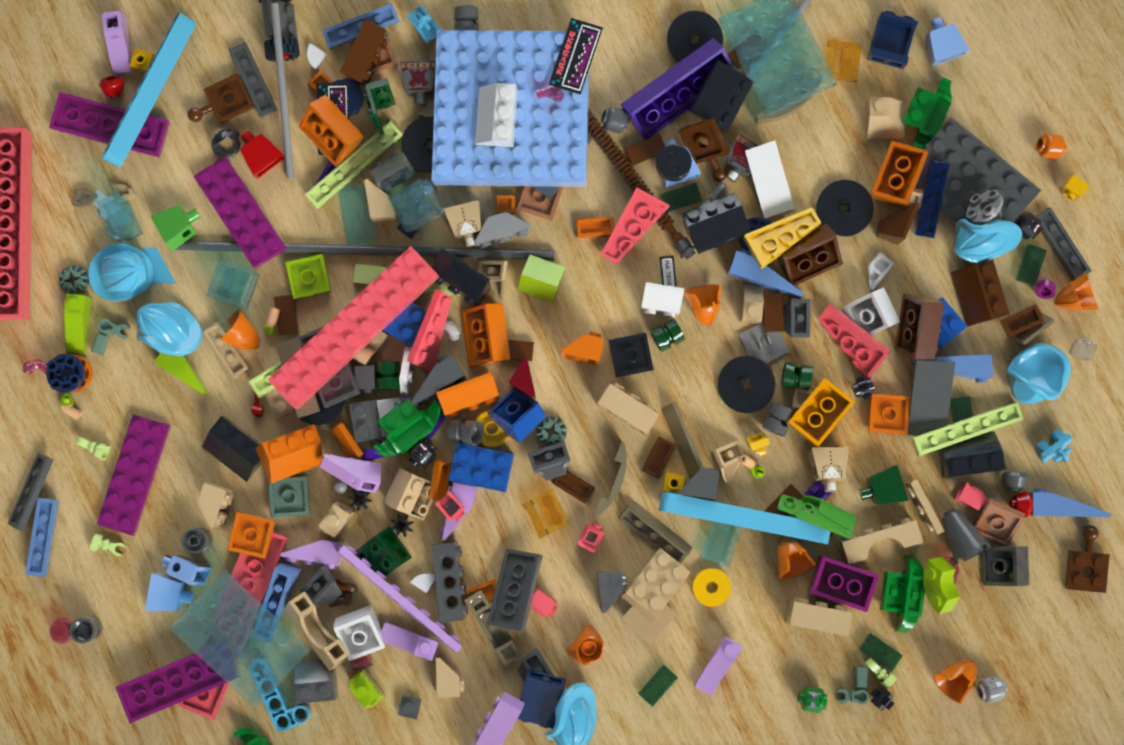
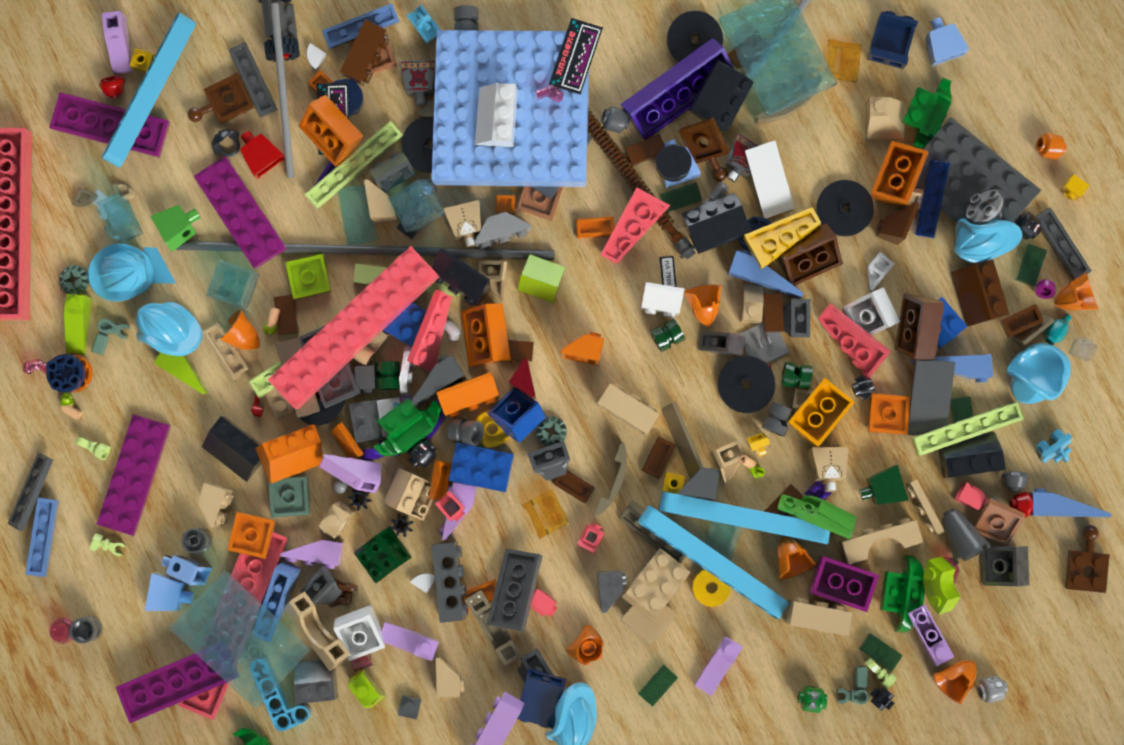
lavender plate [337,545,462,653] -> none
dark green bracket [364,78,396,135] -> none
black plate [608,333,654,378] -> none
none -> medium azure beam [638,505,790,620]
none -> flat silver slope [698,331,745,356]
none -> lavender slope [908,604,954,666]
none -> teal plant [1044,313,1072,345]

